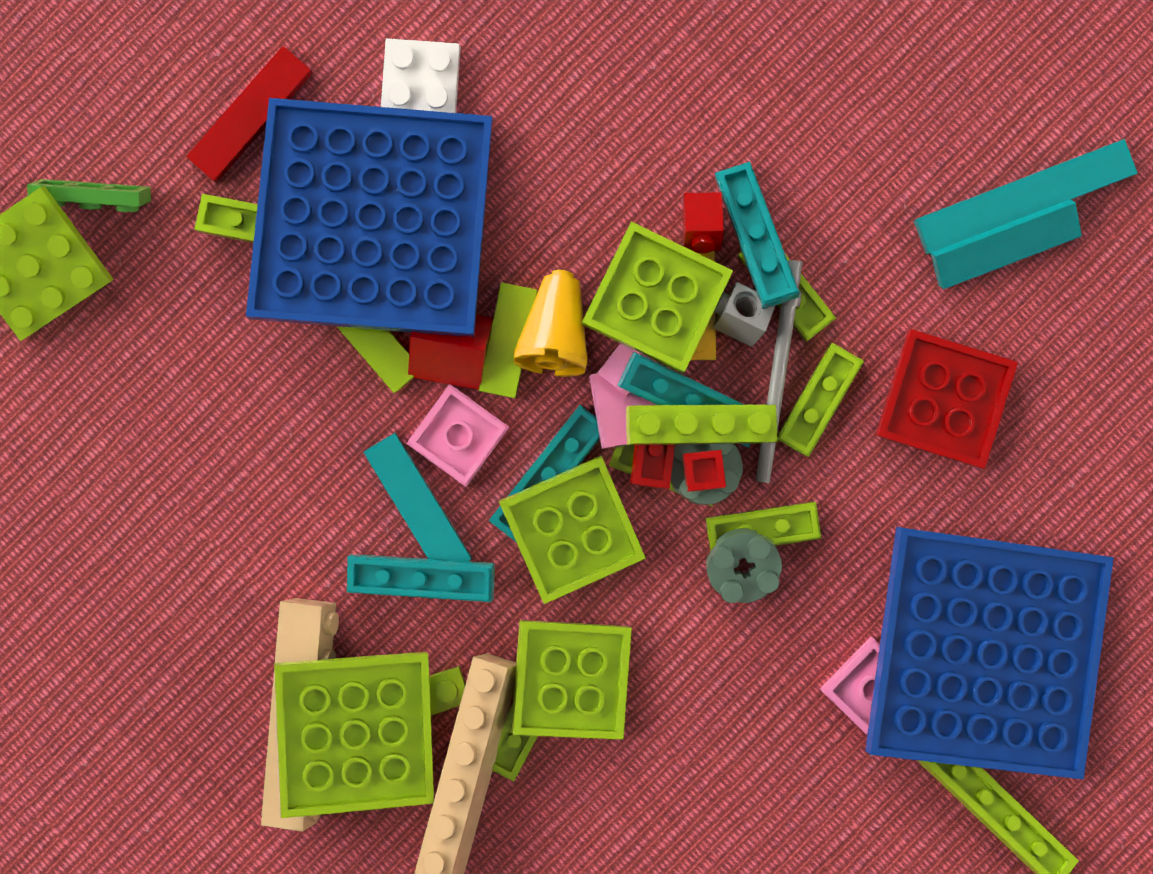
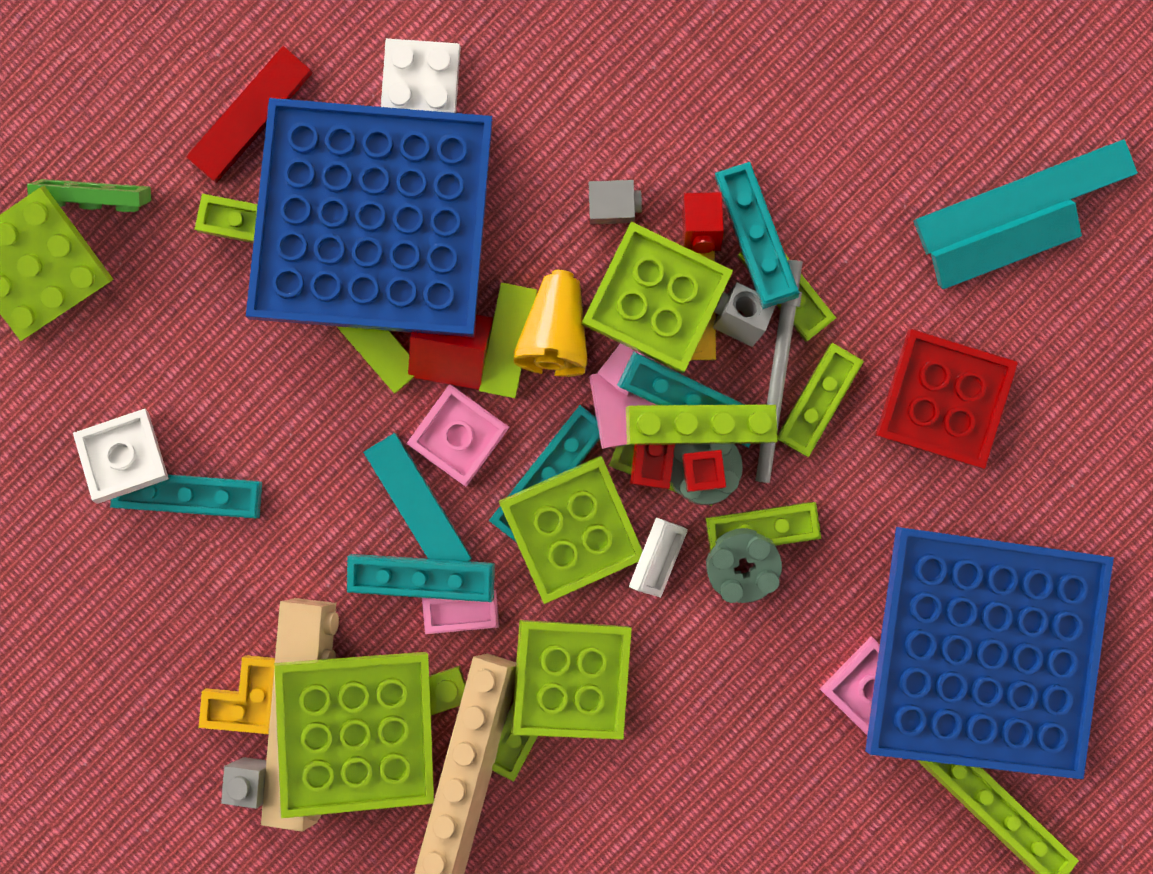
none -> white plate [73,409,169,504]
none -> teal tile [110,474,262,518]
none -> yellow plate [198,655,275,734]
none -> light grey brick [221,757,266,809]
none -> bright pink tile [422,589,500,634]
none -> light grey brick [589,180,642,224]
none -> white tile [629,517,688,598]

